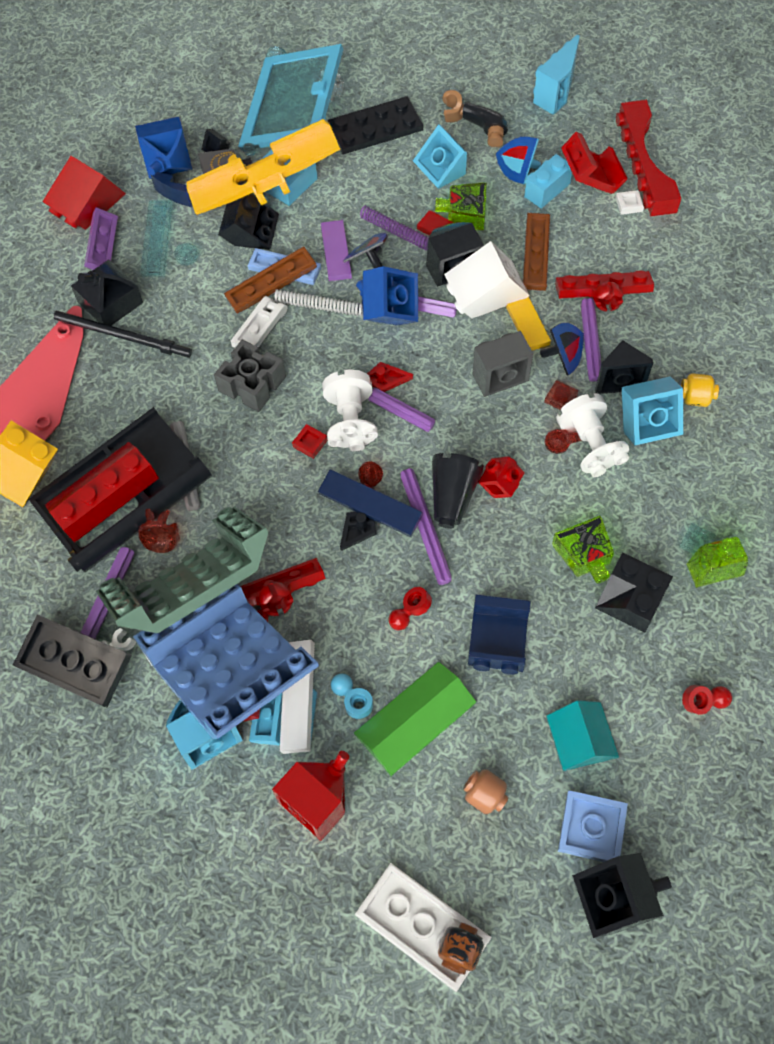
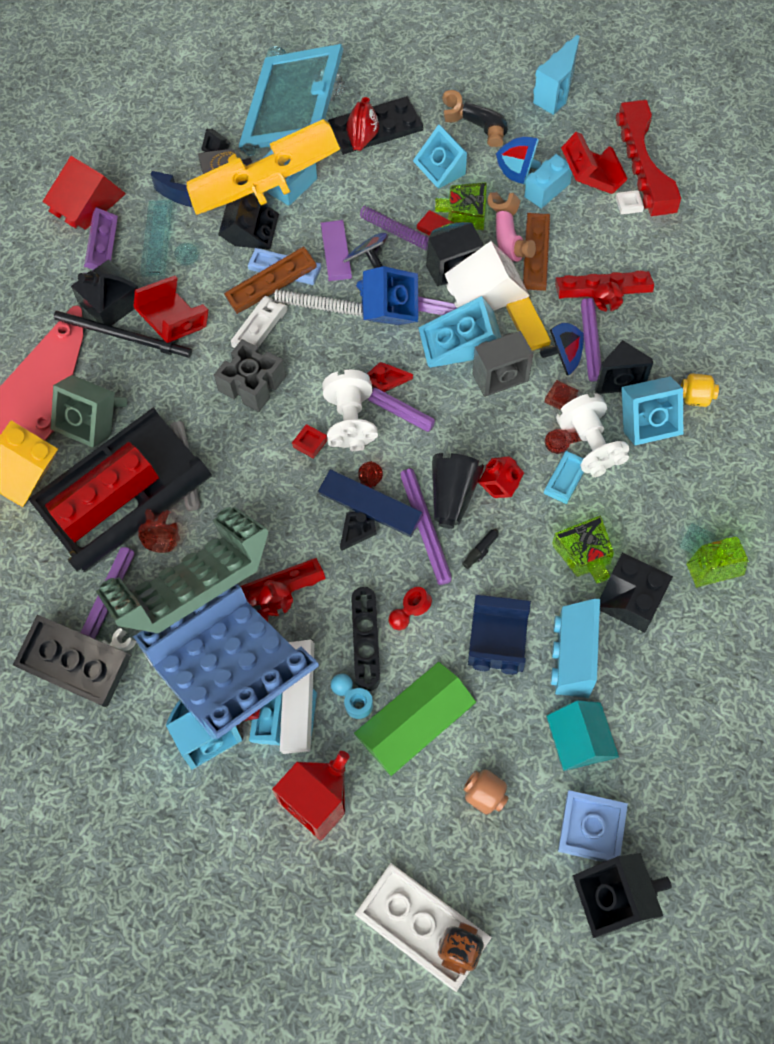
blue piece [135,116,193,179] -> none
red plate [682,685,732,715] -> none
none -> sand green piece [51,375,127,448]
none -> red panel [134,275,209,343]
none -> red hat [347,97,379,151]
none -> black beam [351,587,380,691]
none -> medium azure slope [418,296,501,368]
none -> piece [462,529,499,569]
none -> piece [488,191,536,262]
none -> medium azure tile [544,451,584,504]
none -> medium azure slope [551,599,600,698]

